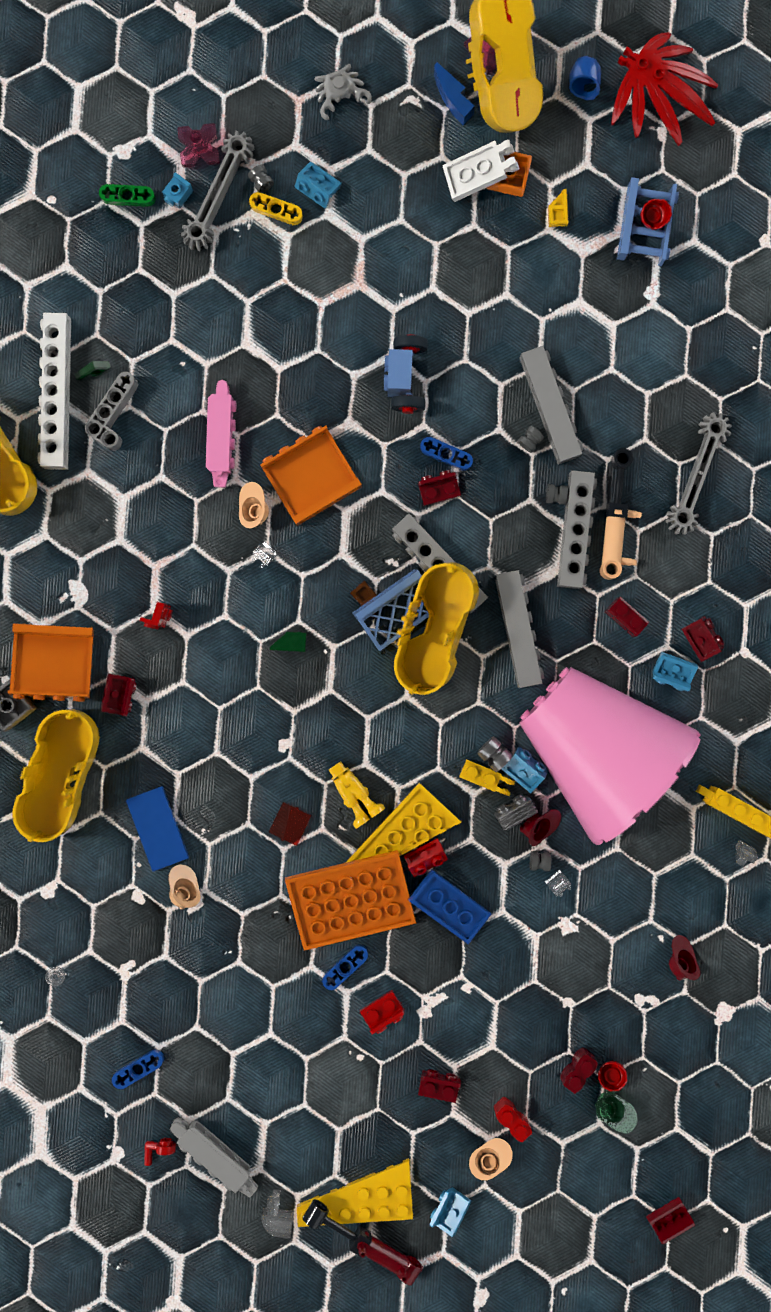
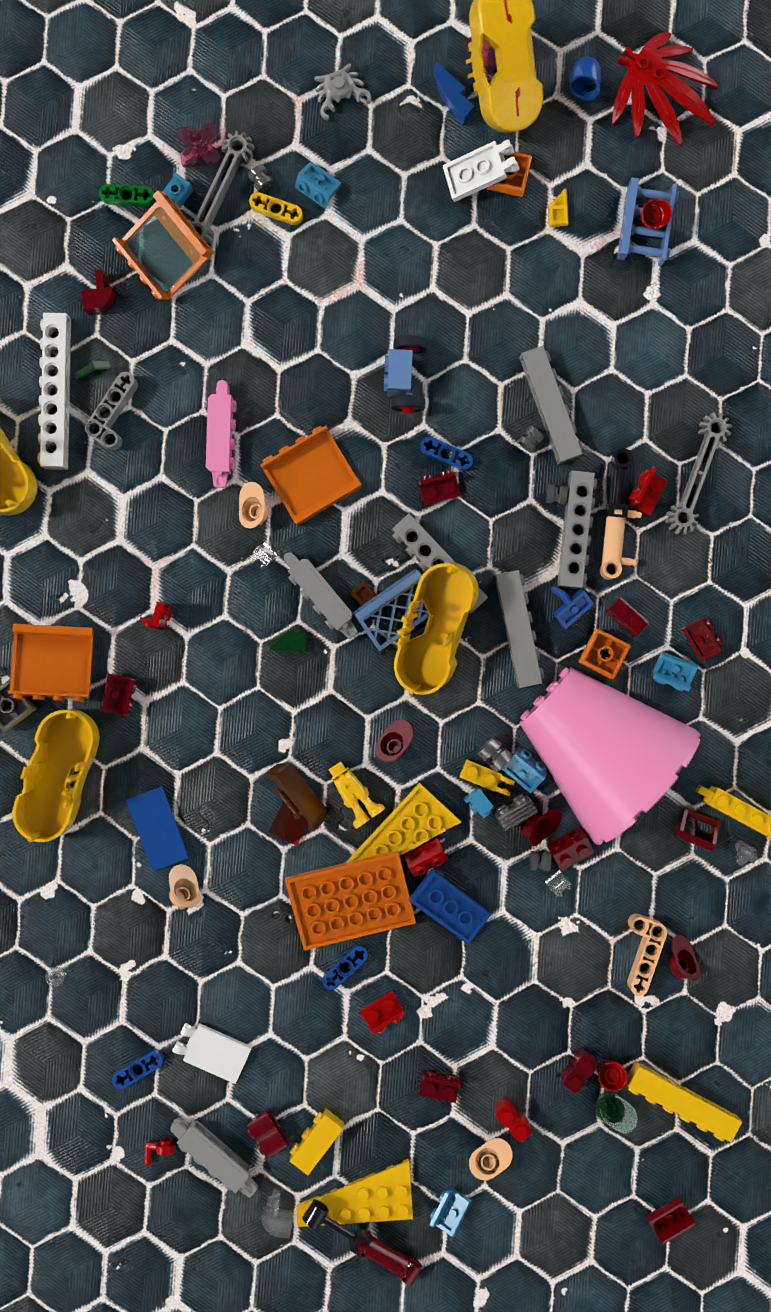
none -> dark red brick [81,269,116,315]
none -> clear light blue panel [112,190,214,301]
none -> white tile [172,1023,252,1084]
none -> dark red brick [247,1108,289,1158]
none -> reddish brown piece [266,762,327,831]
none -> light grey hinge [283,552,358,639]
none -> yellow brick [289,1108,344,1175]
none -> dark red piece [375,720,414,762]
none -> dark azure brick [463,787,494,818]
none -> dark red bracket [547,827,594,871]
none -> blue plate [551,585,594,629]
none -> orange brick [578,629,631,679]
none -> light nougat beam [627,914,667,996]
none -> yellow brick [627,1061,742,1143]
none -> red bracket [628,466,667,516]
none -> dark red tile [673,807,721,852]

